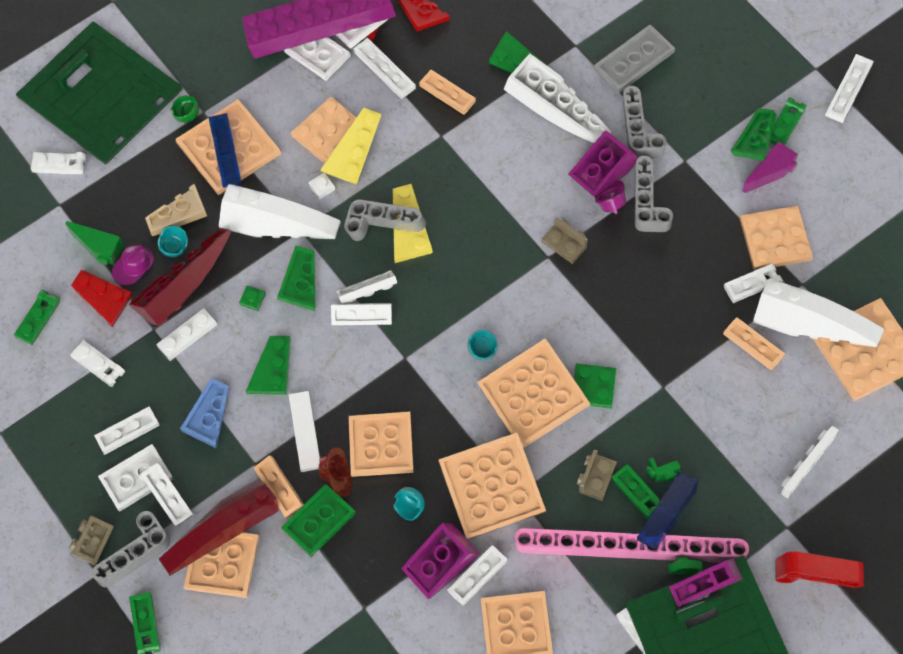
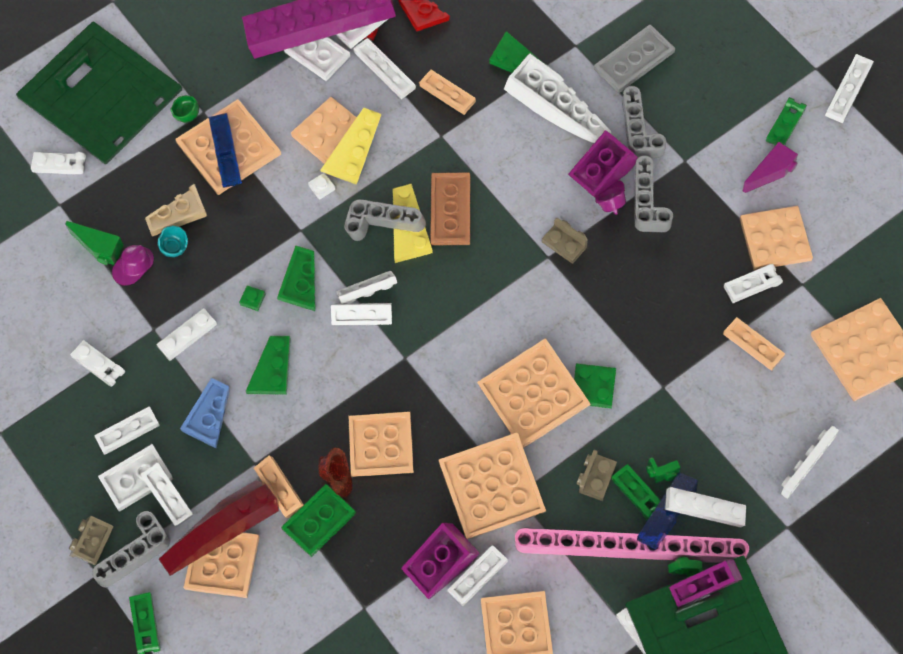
green plate [14,289,60,345] -> none
red wing [71,269,133,328] -> none
dark red wedge [129,228,231,326] -> none
white wedge [219,184,341,239] -> none
white tile [289,391,322,472] -> none
teal hair [394,487,425,521] -> none
teal hair [467,330,498,361] -> none
green wing [731,108,777,161] -> none
white wedge [753,278,884,347] -> none
red beam [775,551,864,588] -> none
none -> nougat plate [431,173,470,245]
none -> white plate [665,487,746,527]

